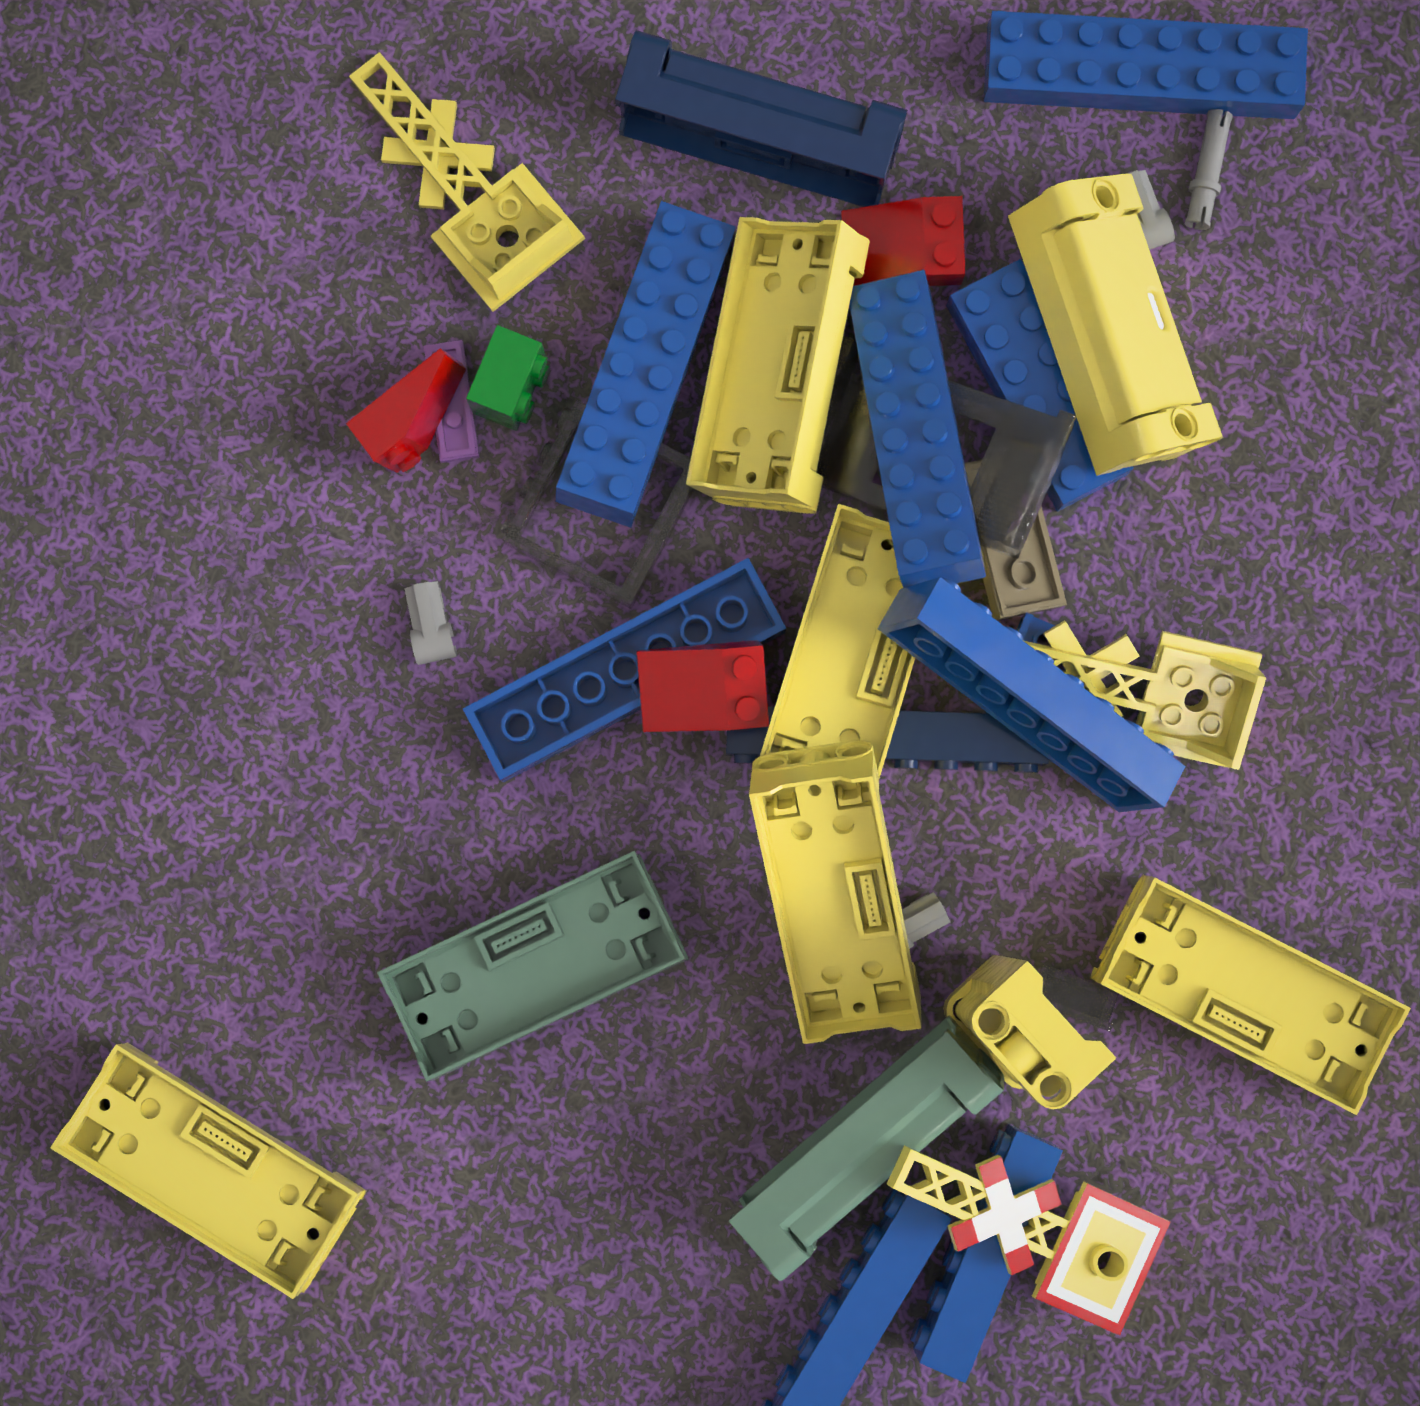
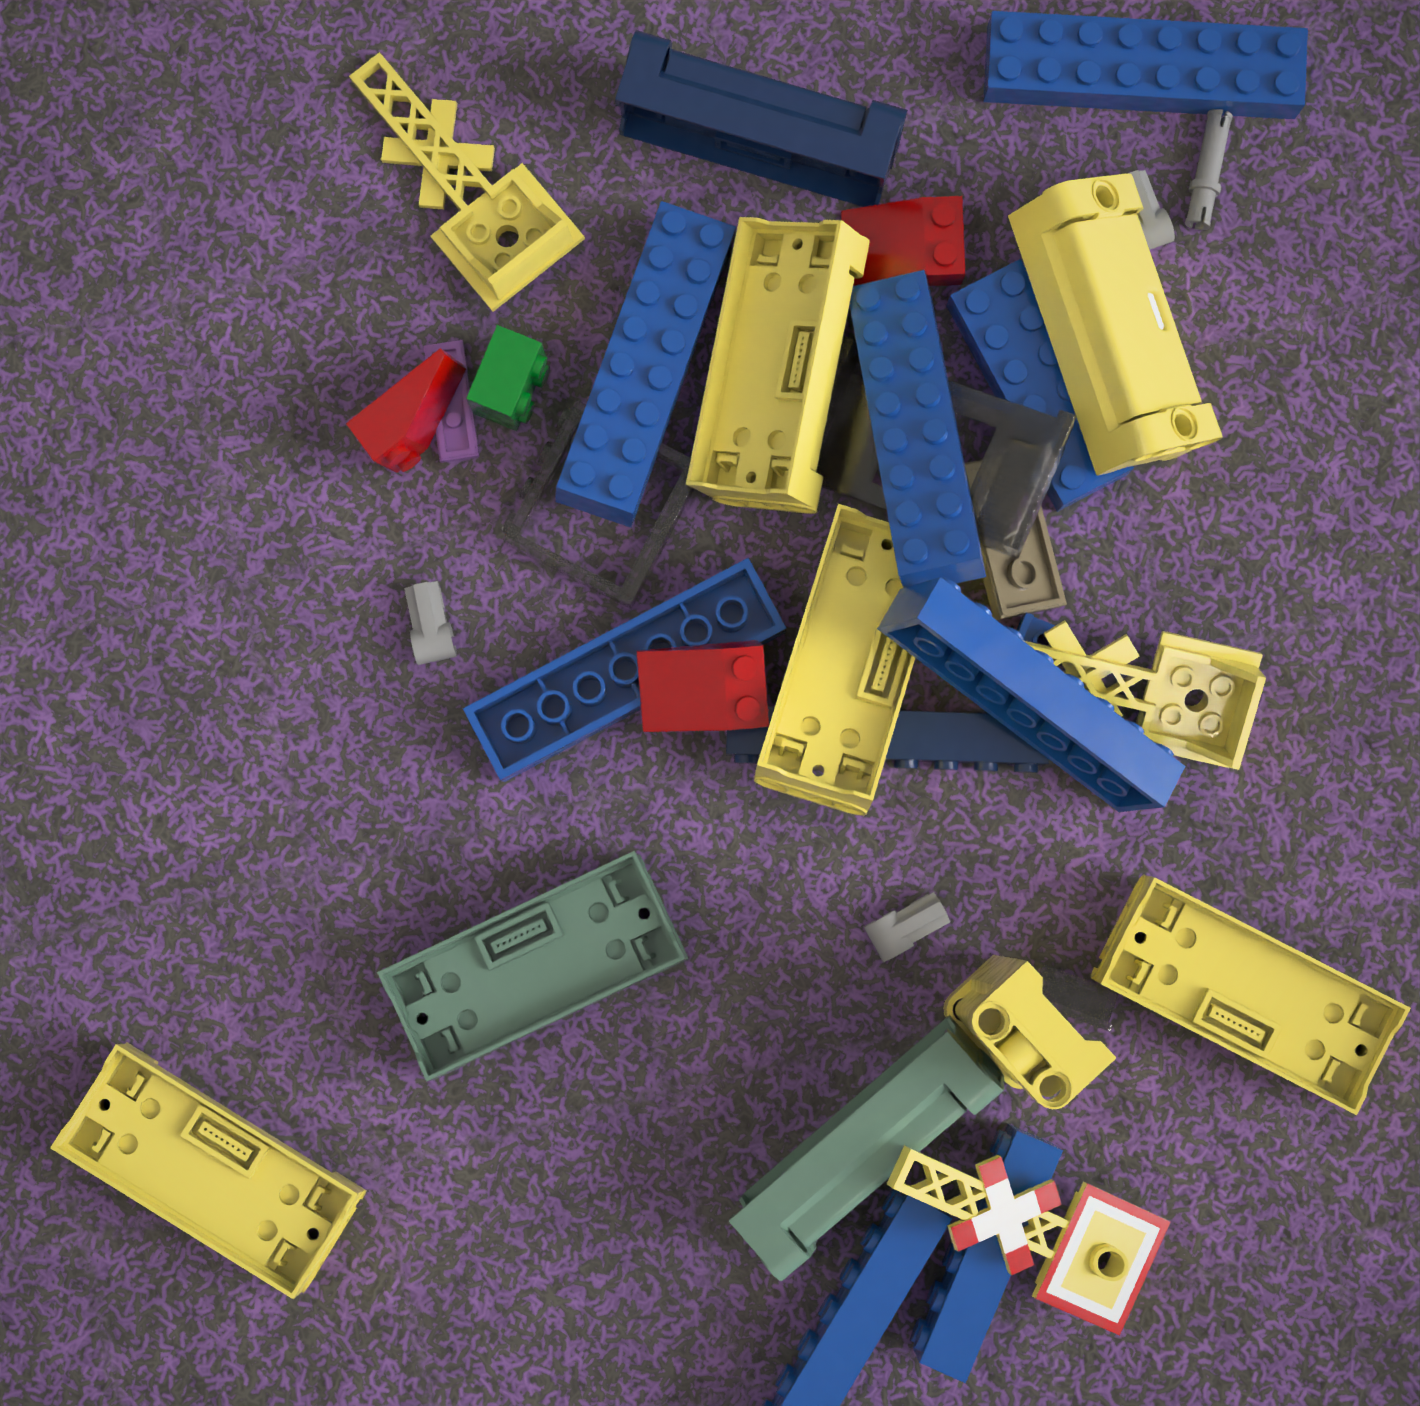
light yellow piece [749,740,921,1044] -> none

